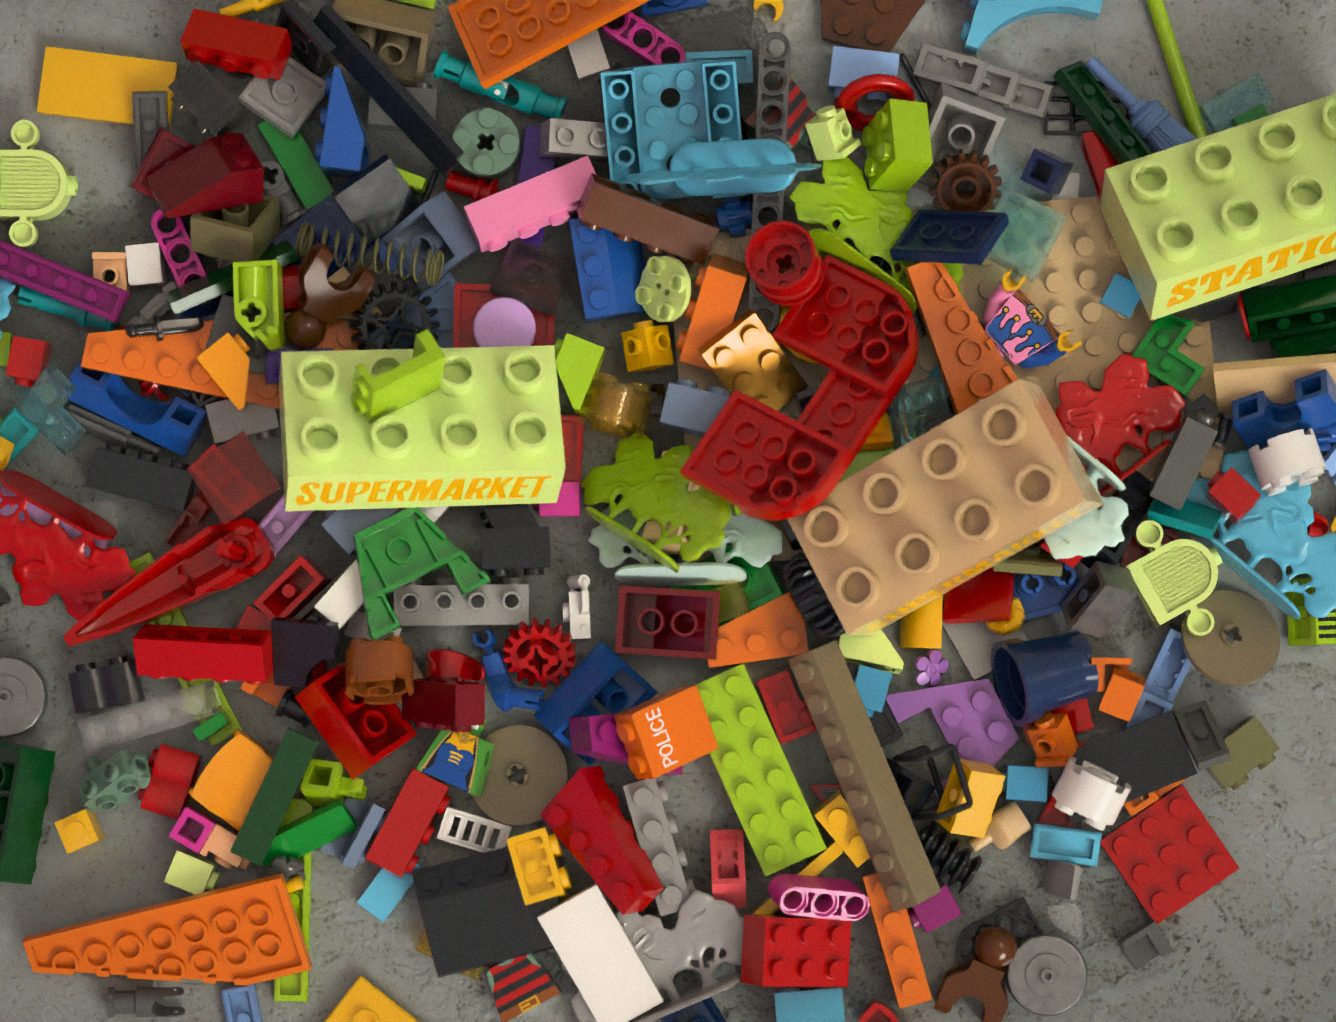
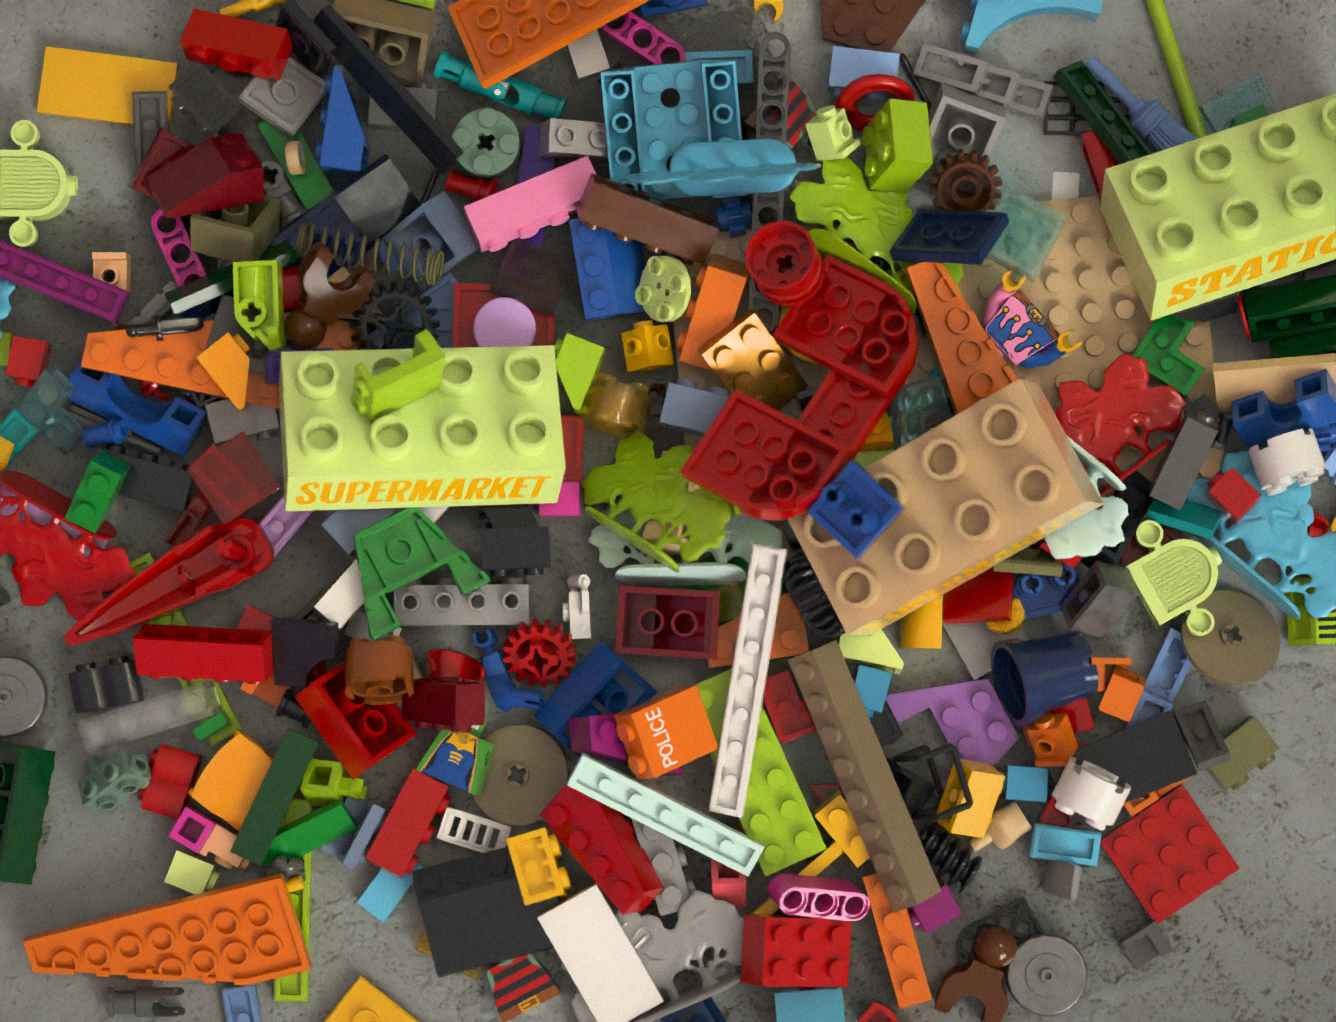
teal pin [17,285,120,331] -> none
yellow brick [54,809,105,854] -> none
white panel [125,242,167,286] -> none
red slope [253,555,331,621] -> none
lime tile [396,167,428,195] -> none
medium lavender plant [914,649,949,686] -> none
dark blue brick [1020,149,1074,194] -> none
clear tile [1046,902,1083,937] -> none
dark azure tile [1099,273,1140,319] -> none
none -> green brick [64,450,131,534]
none -> blue pin [82,418,128,449]
none -> tan tile [285,140,306,175]
none -> light aqua plate [567,753,764,876]
none -> white tile [709,543,788,818]
none -> blue plate [807,460,905,559]

